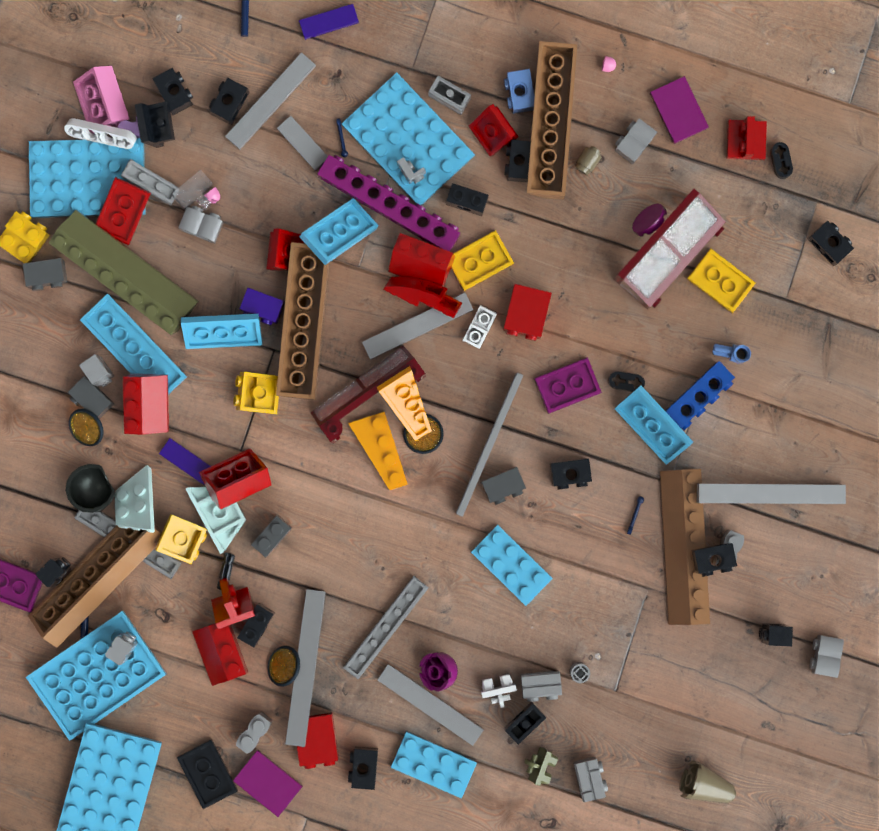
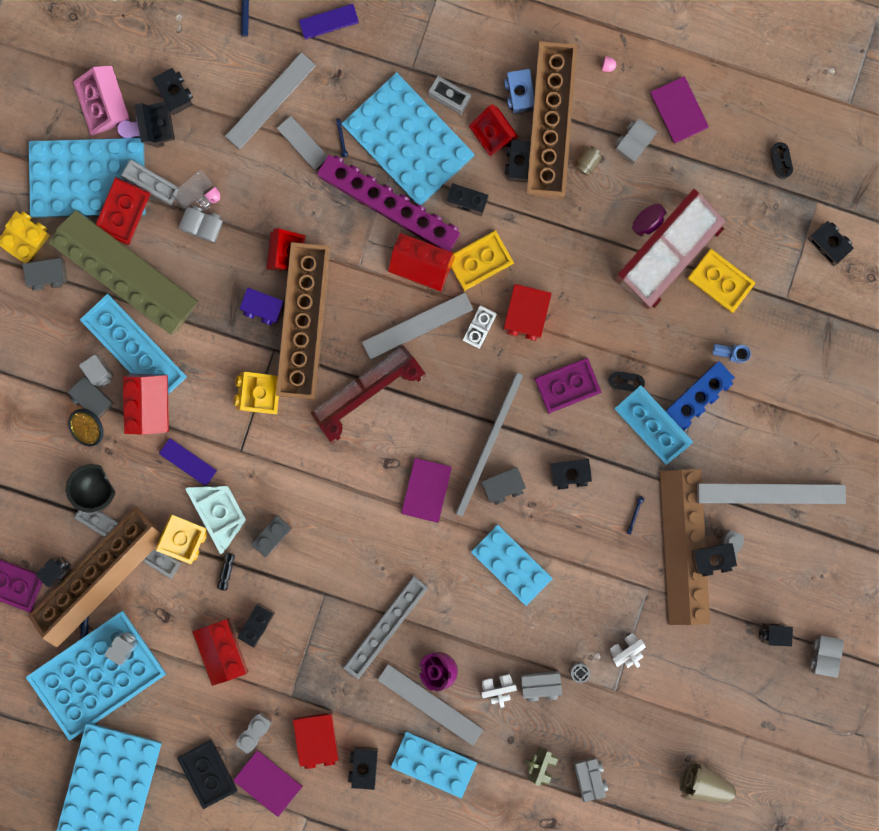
white beam [64,118,137,149] -> none
light aqua wing [115,465,155,533] -> none
medium azure plate [181,314,262,349] -> none
red slope [199,448,271,510] -> none
black brick [209,78,250,125] -> none
red bracket [211,578,255,629] -> none
clear yellow wheel [267,646,300,687] -> none
light grey tile [285,589,326,747] -> none
medium azure plate [299,198,379,265] -> none
light orange wing [348,412,408,490] -> none
light orange wing [377,366,431,441] -> none
red slope [383,276,462,318] -> none
light grey bracket [397,157,426,184] -> none
clear yellow wheel [403,414,444,454] -> none
black brick [504,702,546,745] -> none
red bracket [727,116,767,160] -> none
none -> magenta tile [401,458,452,523]
none -> white hips [610,633,646,668]

